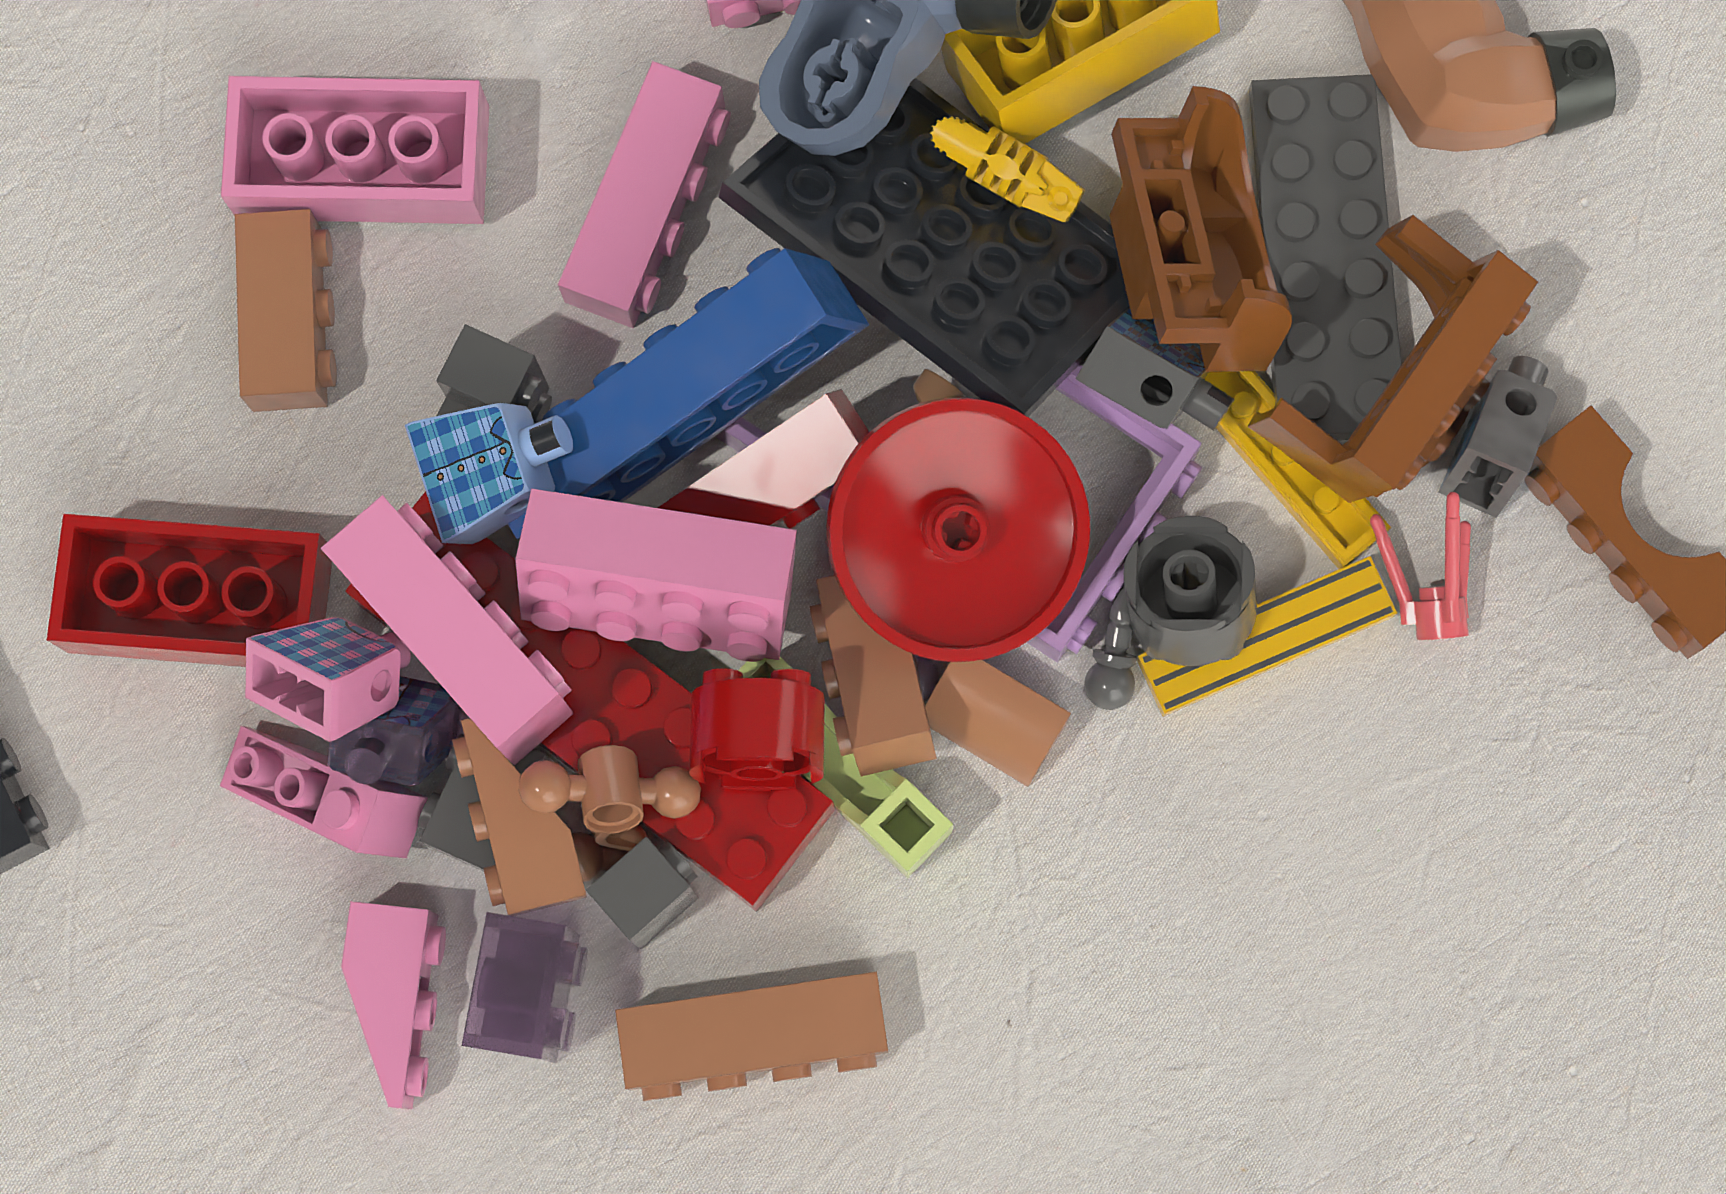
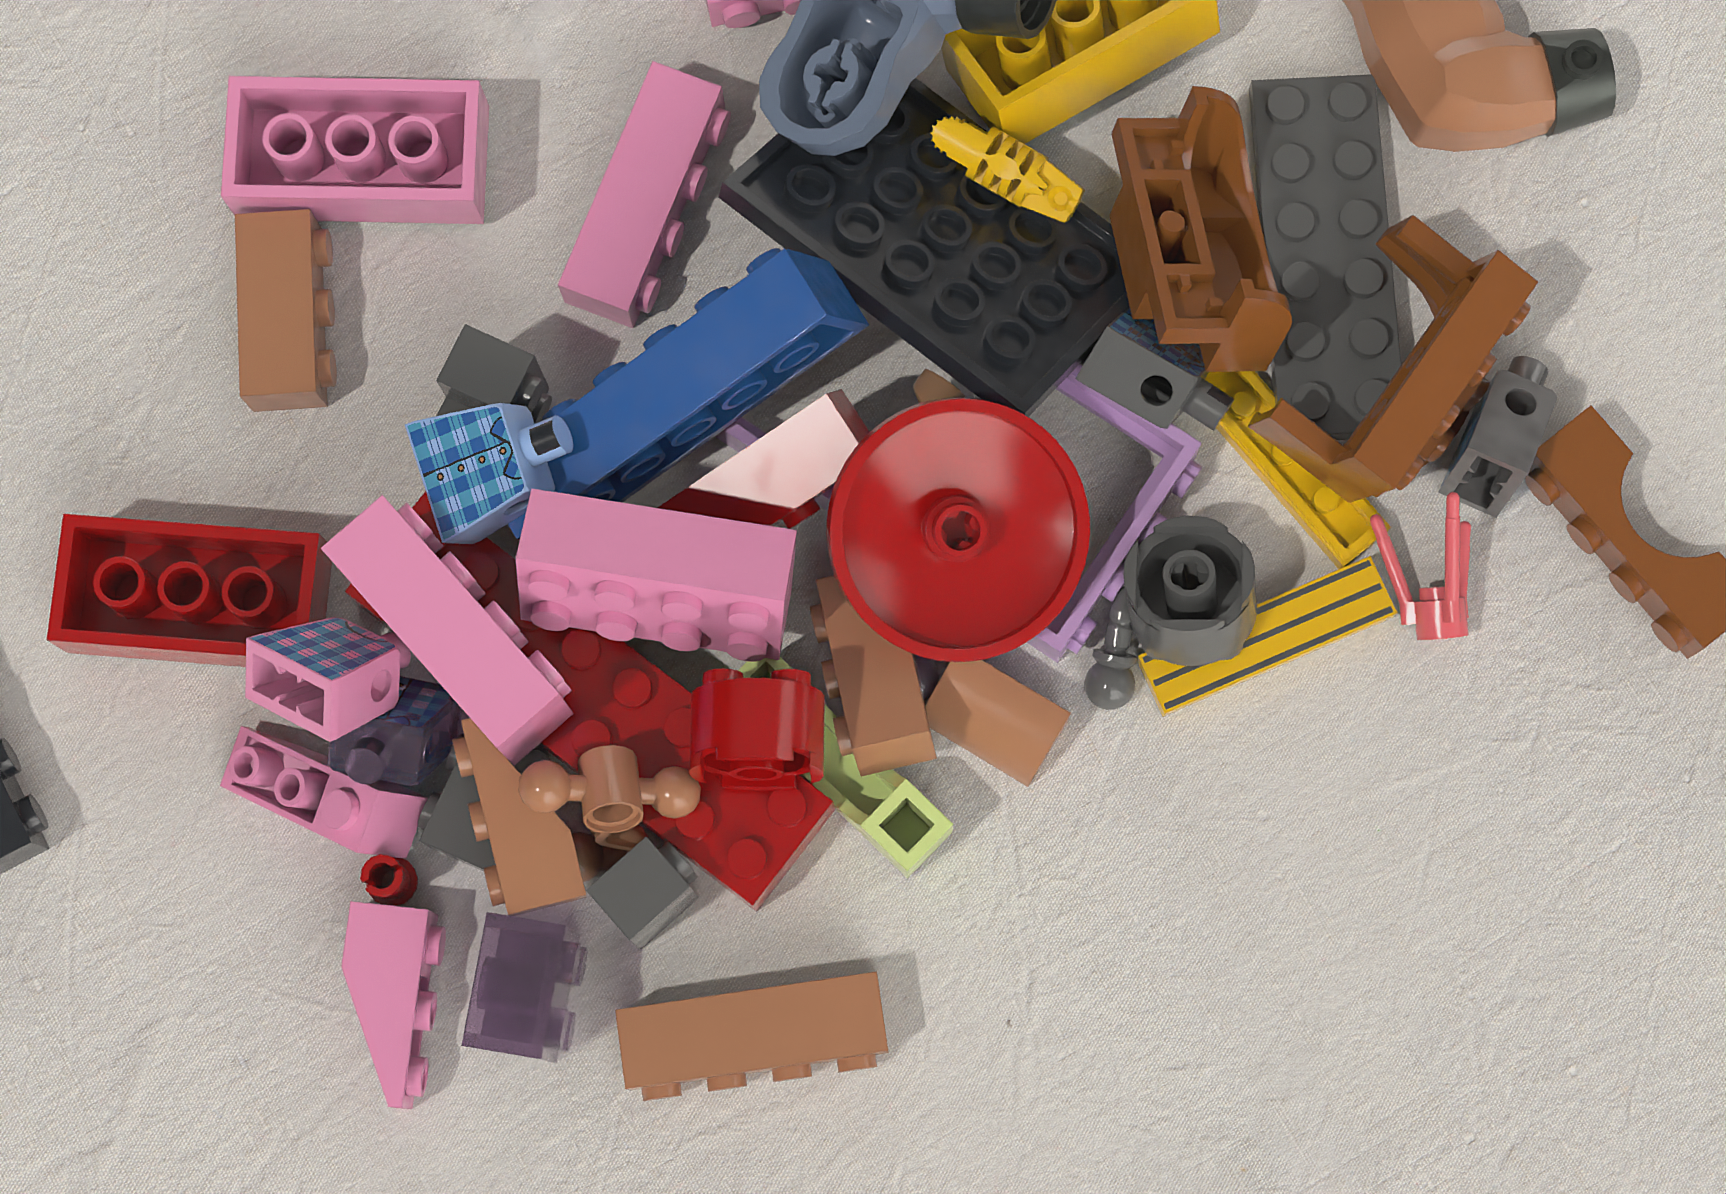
none -> red pin [360,854,418,906]

